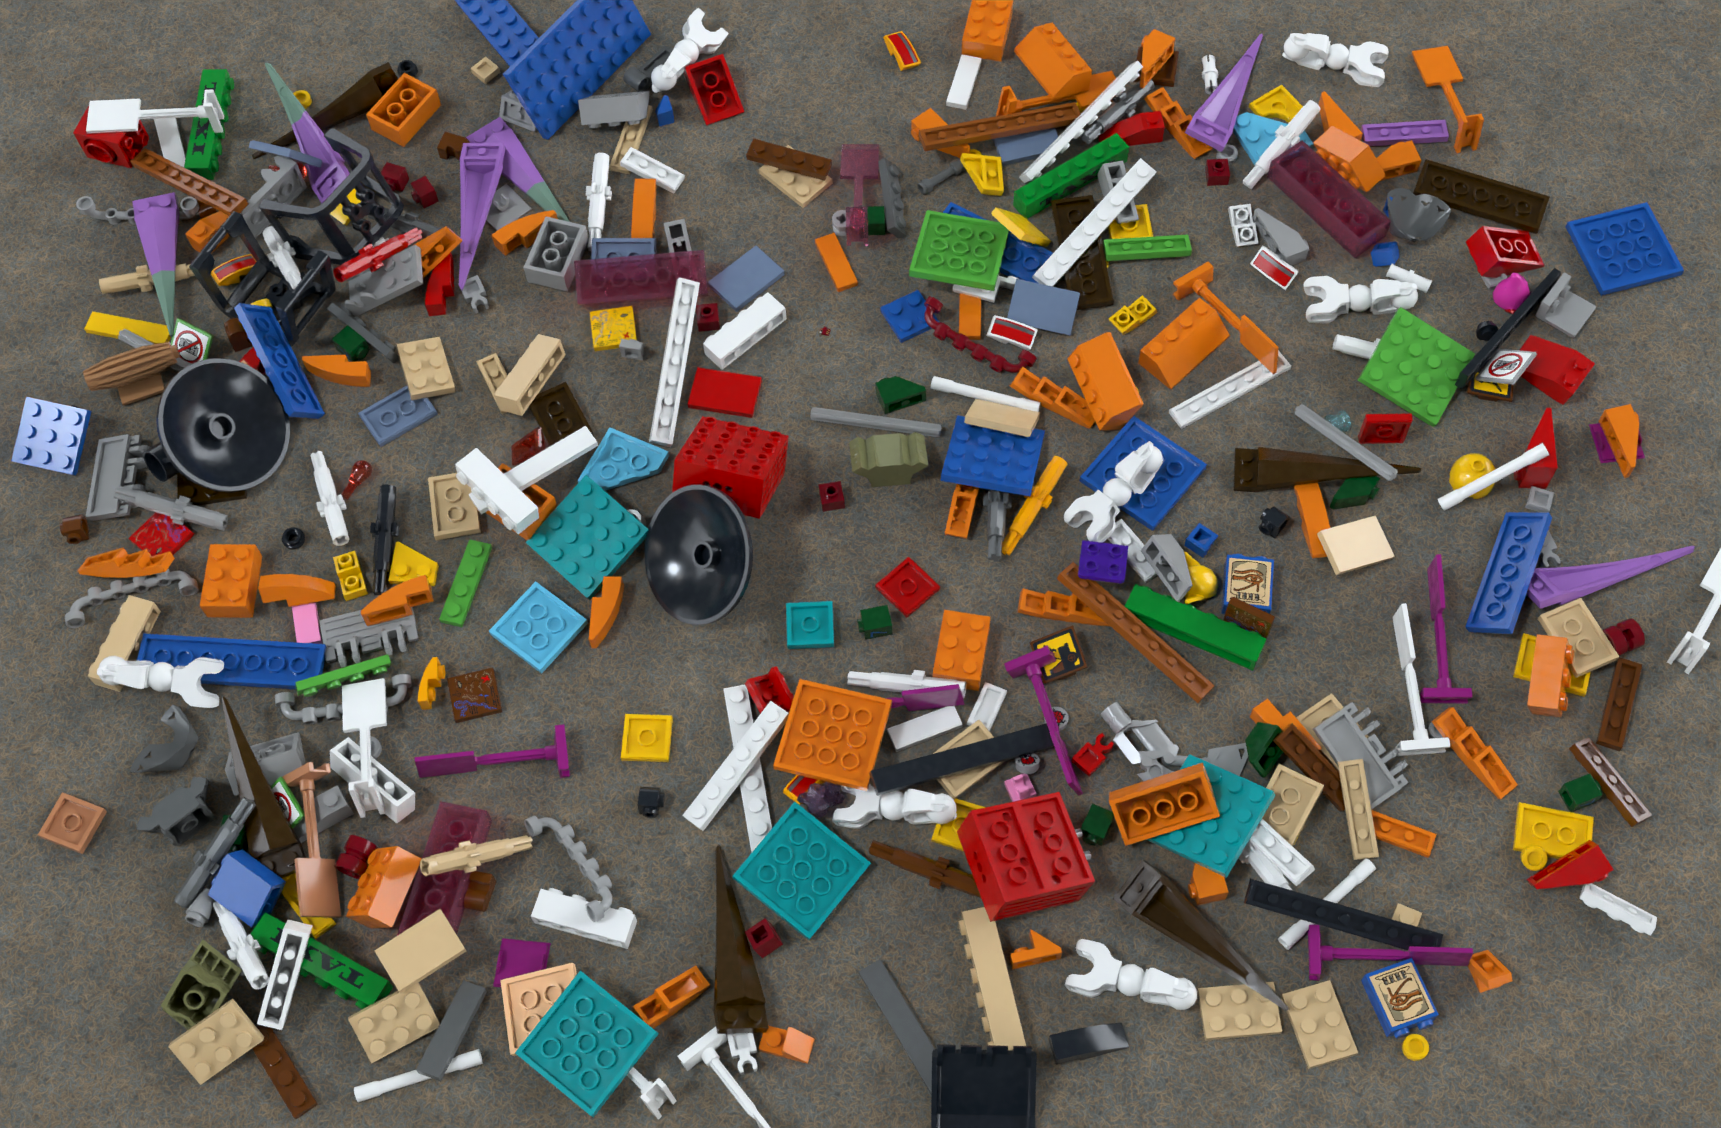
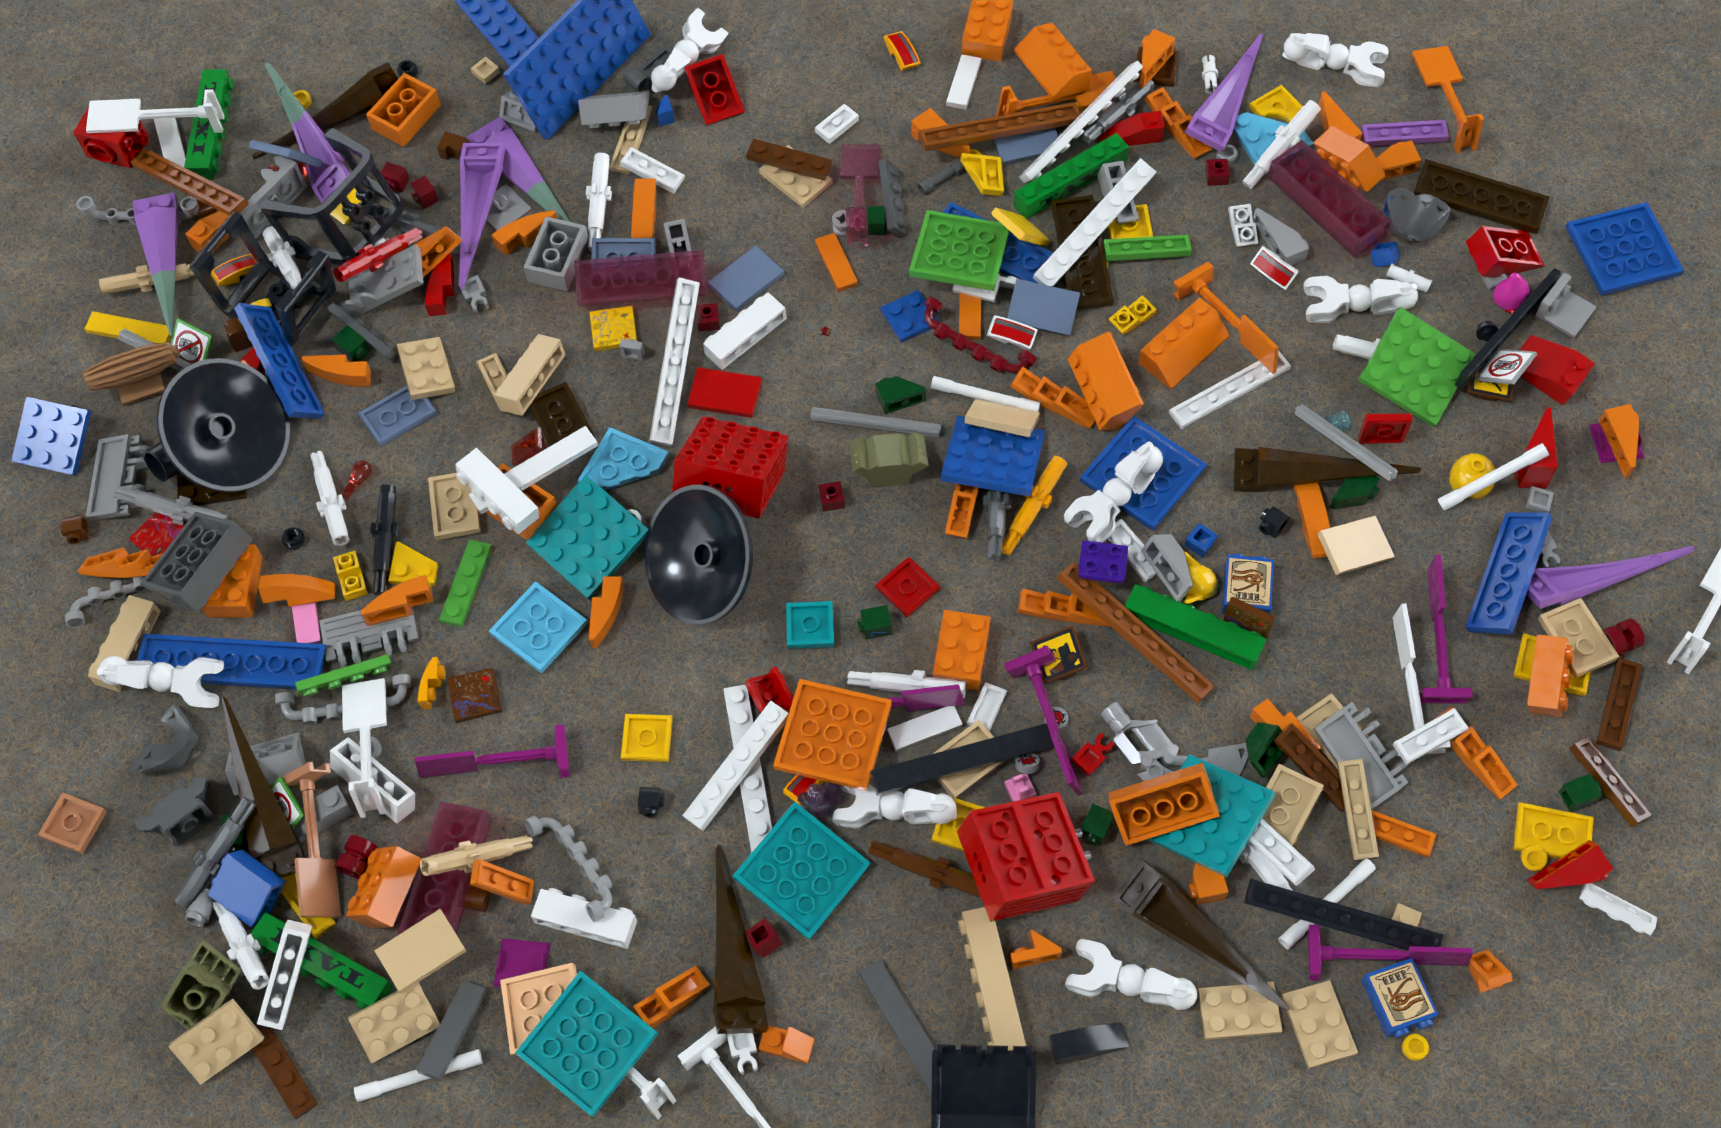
none -> dark grey slope [140,511,253,612]
none -> orange tile [470,859,534,905]
none -> white plate [815,104,859,144]
none -> white tile [1393,708,1468,765]

